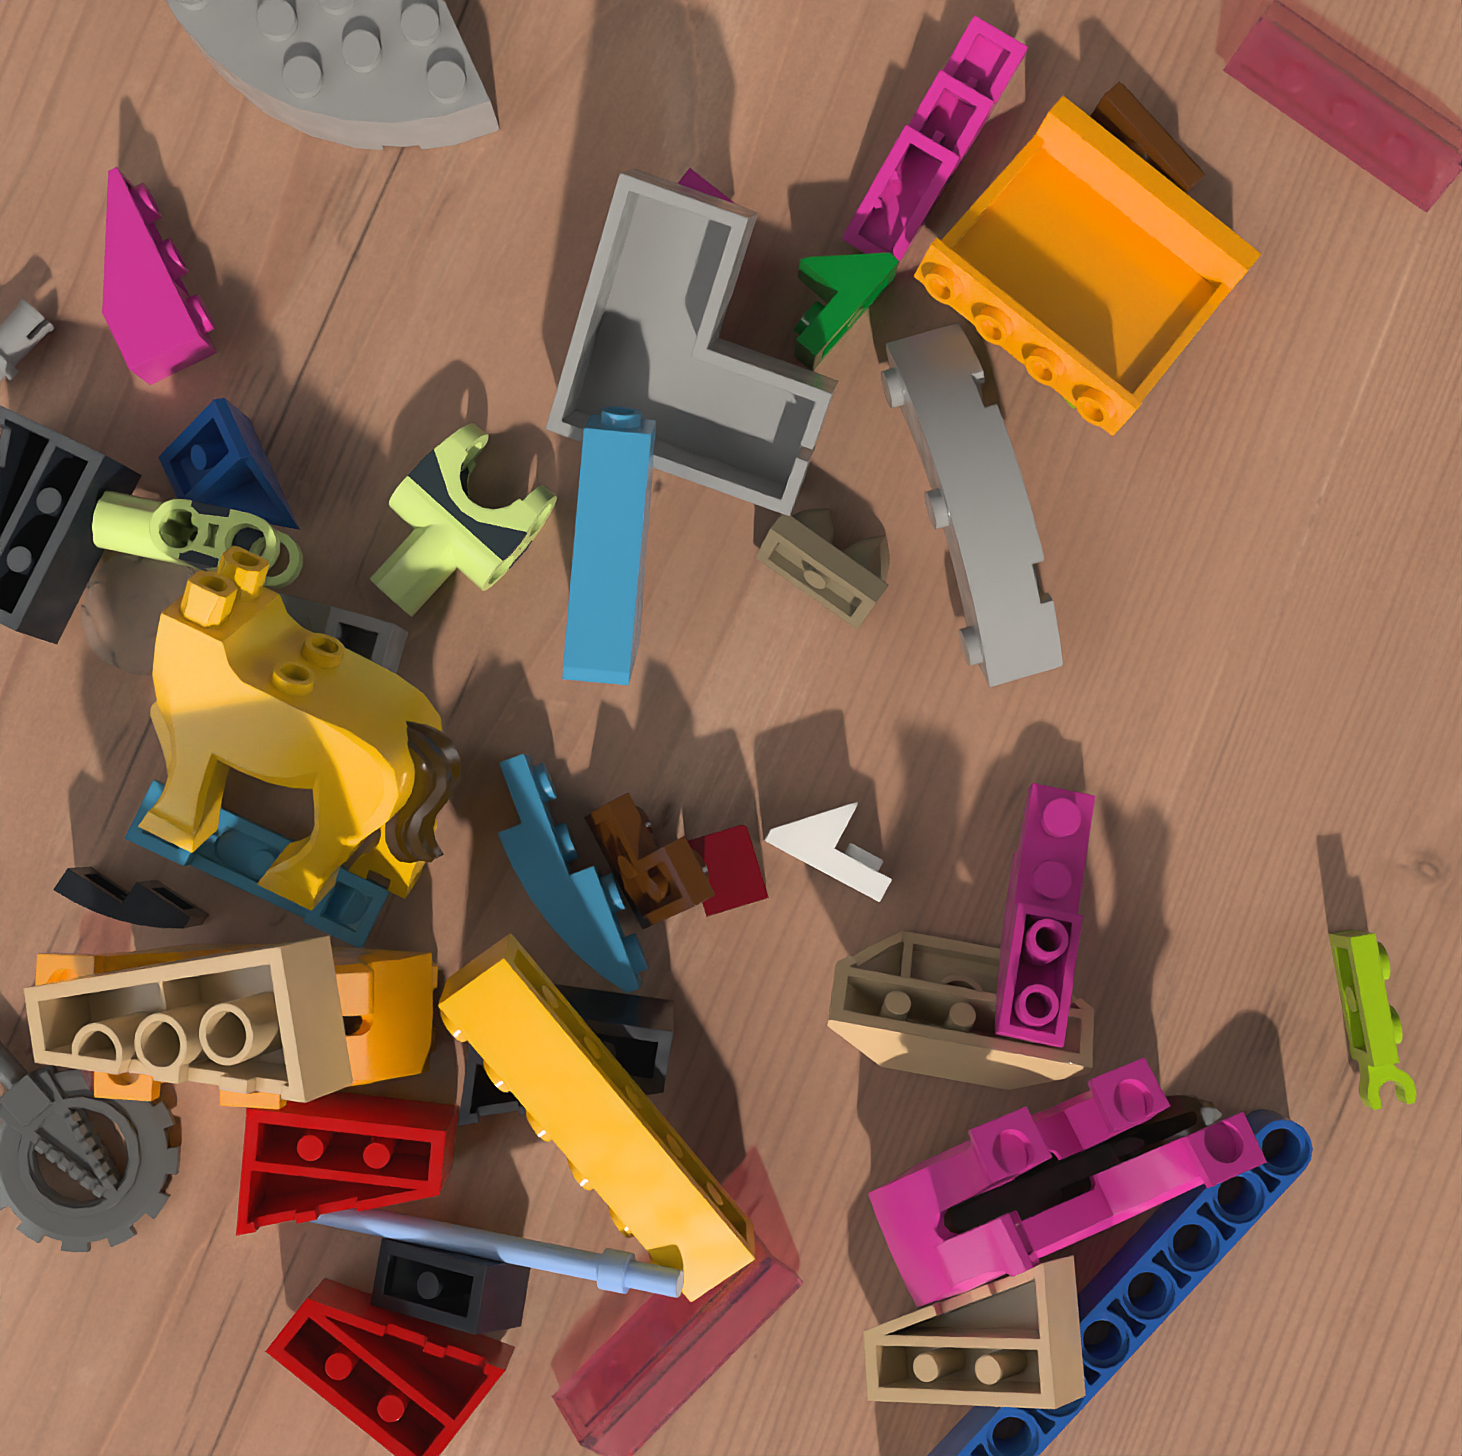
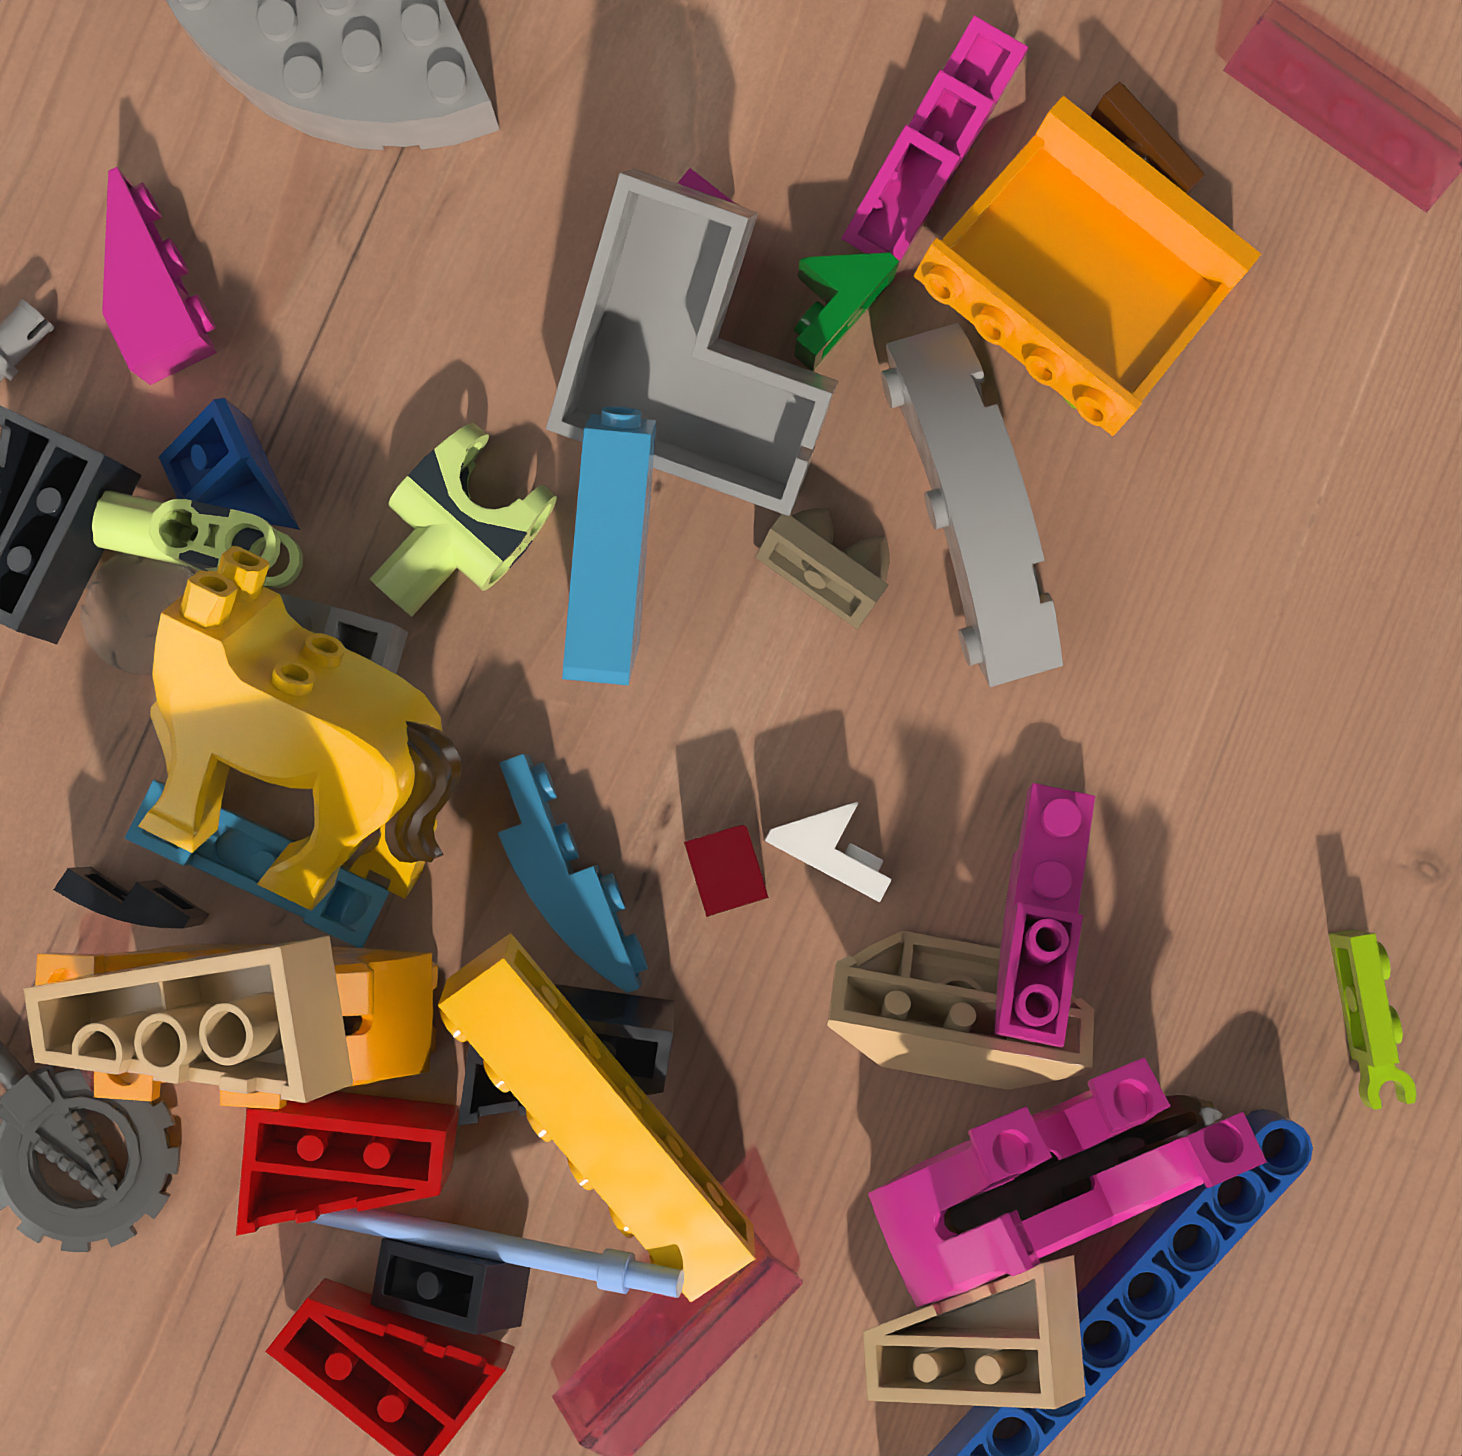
reddish brown plate [584,793,715,929] -> none

